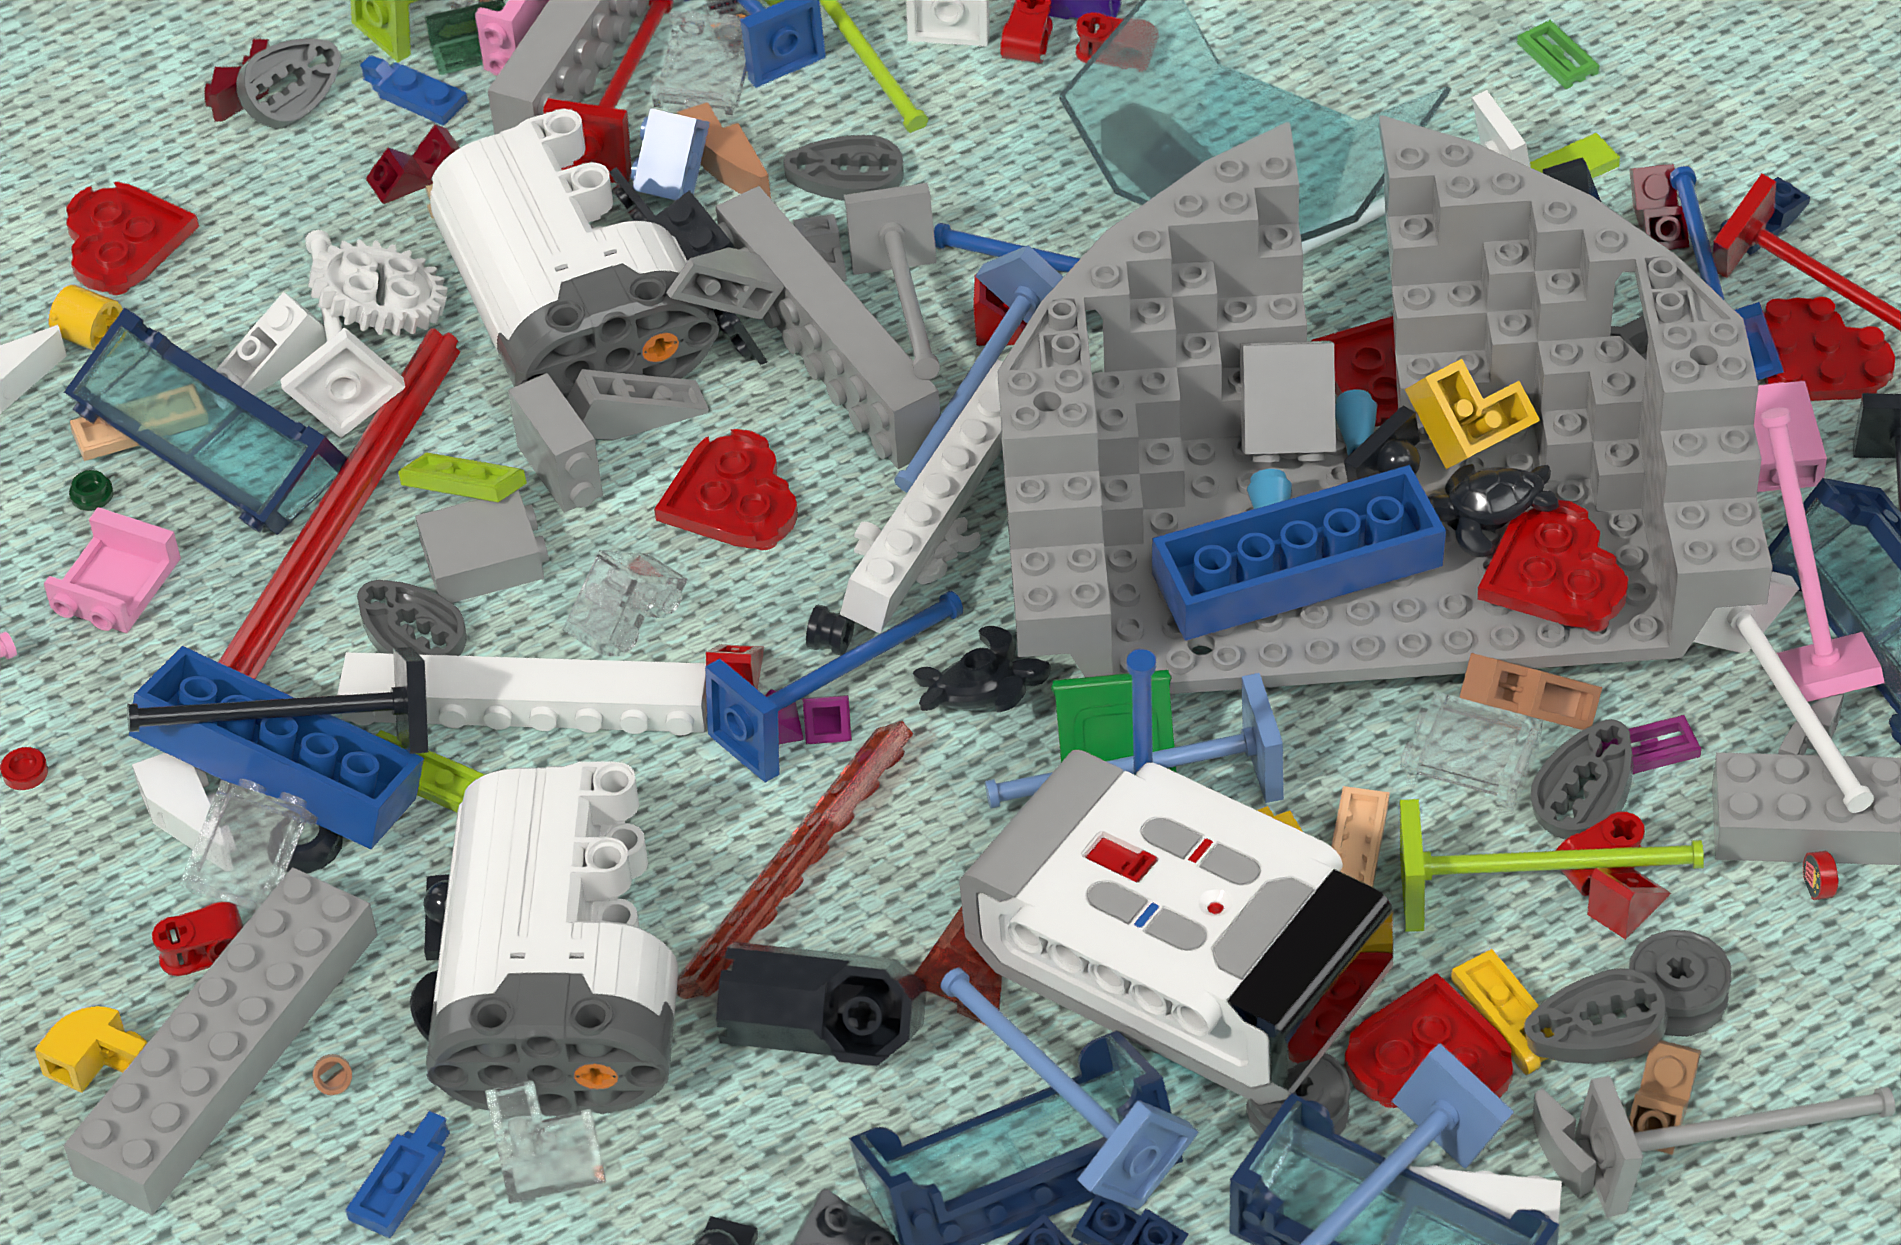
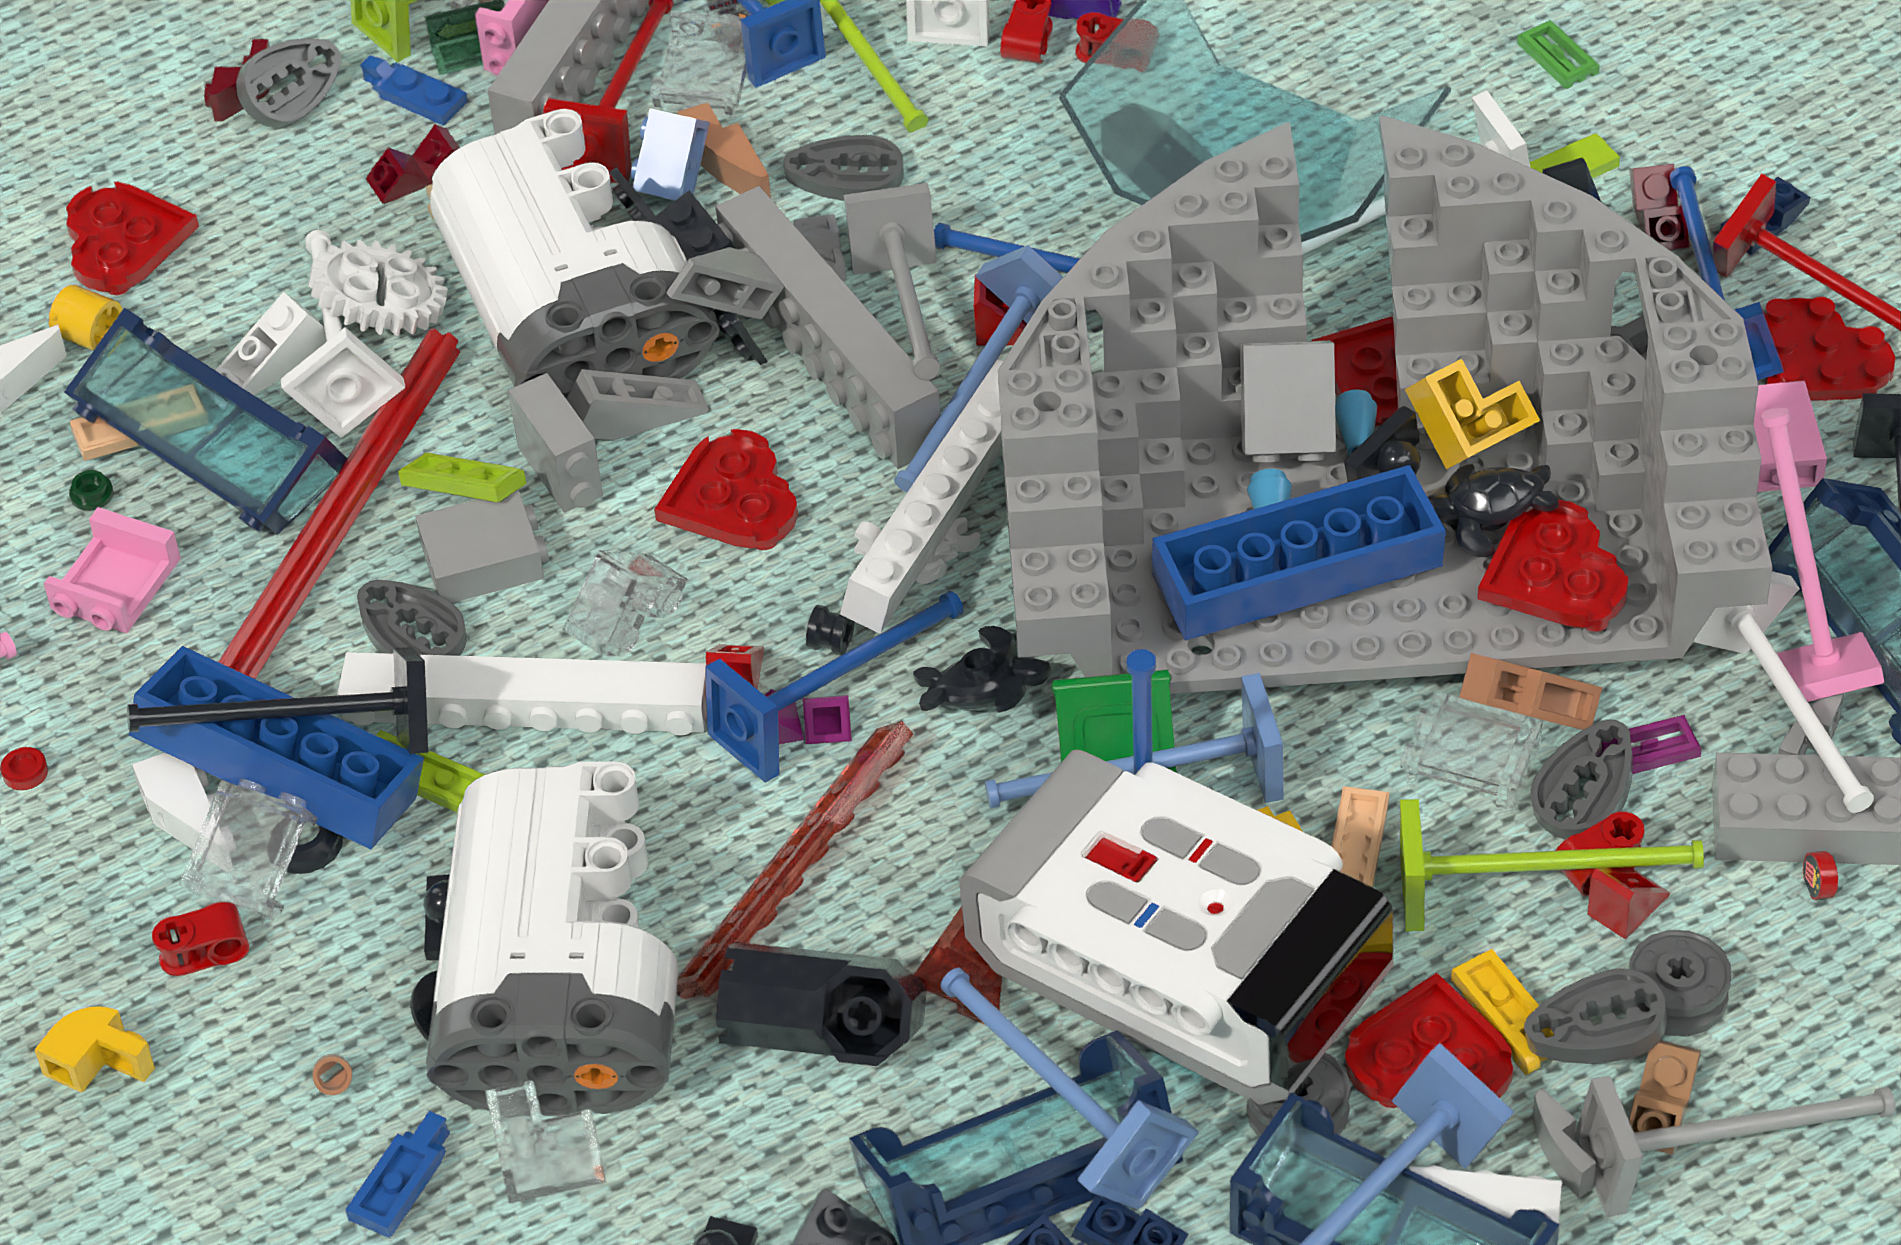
light grey brick [63,867,377,1216] -> none

